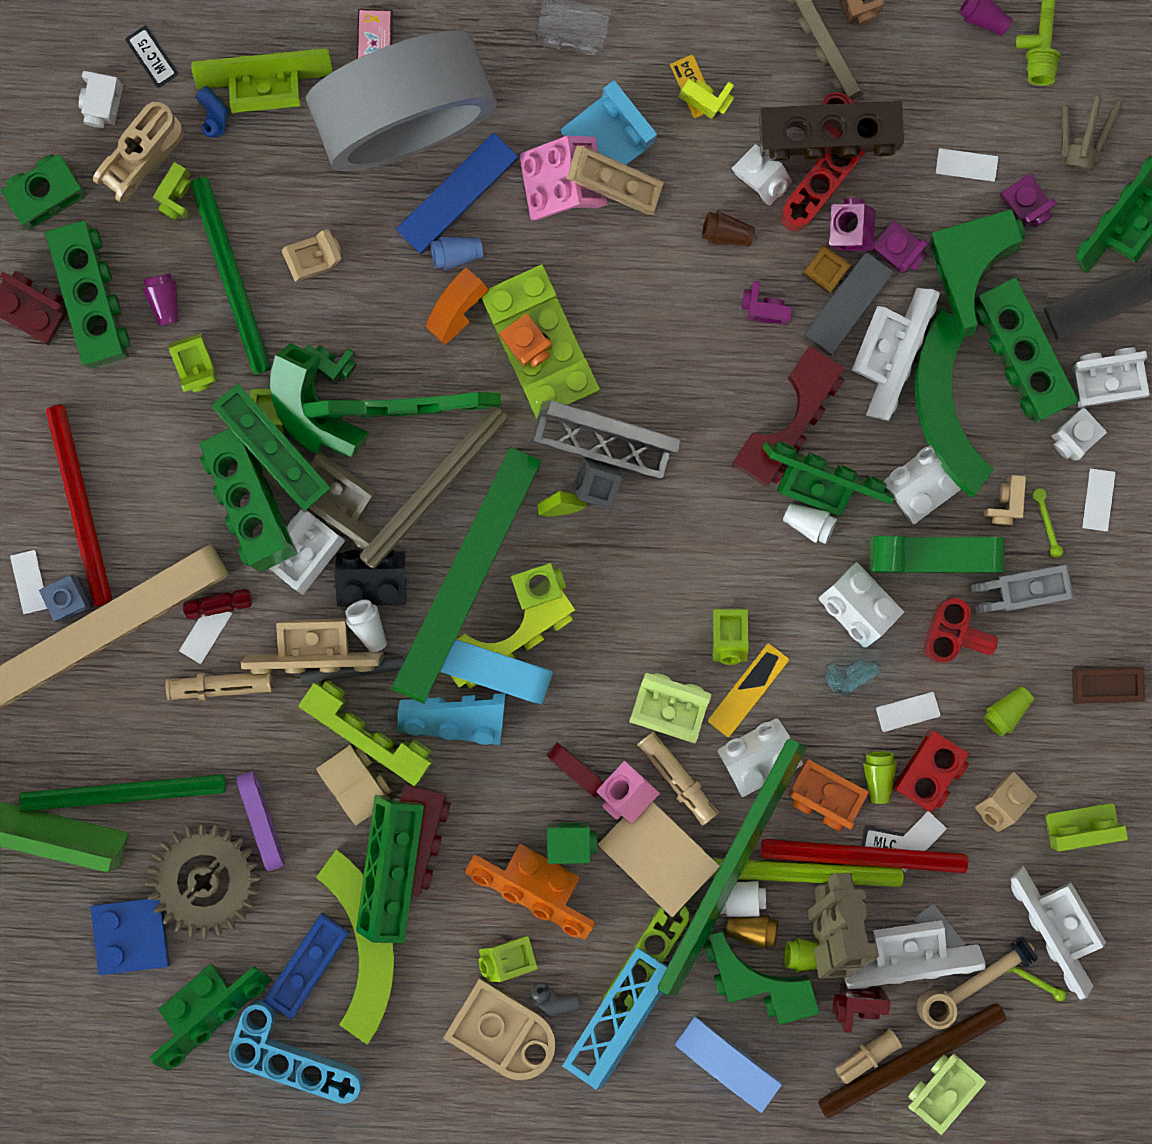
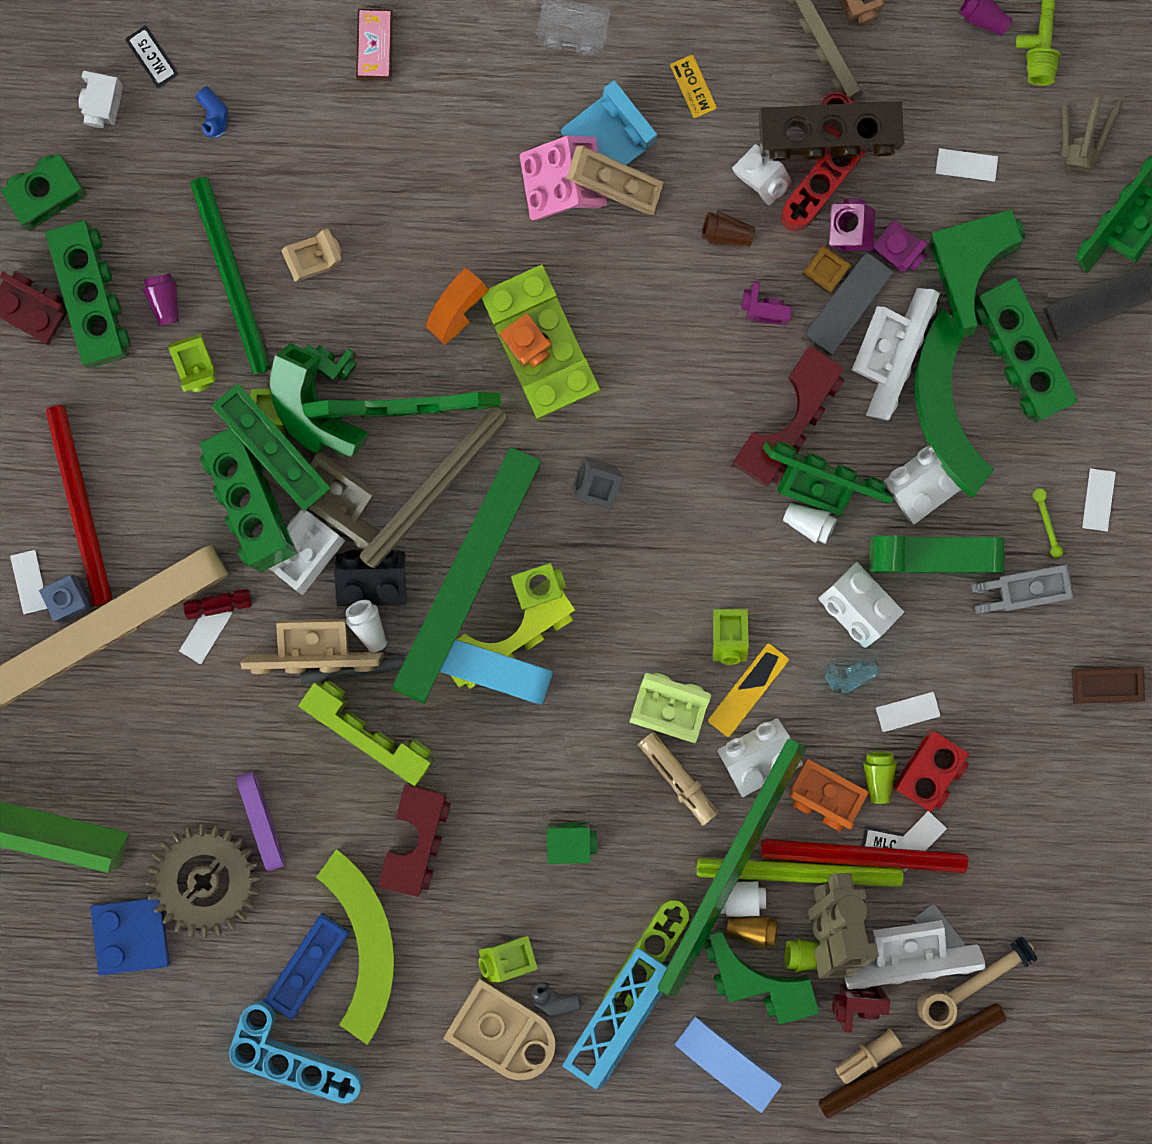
green axle [19,774,227,811] -> none
tan piece [93,102,184,203] -> none
green bracket [149,963,272,1071] -> none
lime bracket [153,162,191,220] -> none
tan pin [165,672,273,701] -> none
lime bracket [191,48,333,113] -> none
light grey wheel [306,31,497,171] -> none
tan brick [316,743,393,826] -> none
green fence [356,795,424,943] -> none
blue tile [396,133,518,255] -> none
medium azure wing [397,693,506,745] -> none
medium blue cone [431,237,483,271] -> none
orange bracket [464,844,595,939] -> none
fence [531,400,681,480] -> none
lime tile [537,491,587,517] -> none
dark red beam [546,742,604,798] -> none
bright pink brick [596,761,660,824] -> none
tan tile [597,802,720,918] -> none
neon yellow bracket [678,79,735,119] -> none
yellowish green bracket [908,1054,987,1135] -> none
red beam [924,598,998,663] -> none
tan bracket [975,771,1038,832] -> none
lime cone [983,686,1034,737] -> none
tan bracket [984,475,1026,525] -> none
magenta bracket [1000,173,1057,228] -> none
lime hinge [1007,966,1067,1002] -> none
white bracket [1011,866,1106,1000] -> none
lime bracket [1045,803,1128,852] -> none
white bracket [1051,407,1107,461] -> none
white bracket [1072,347,1150,408] -> none

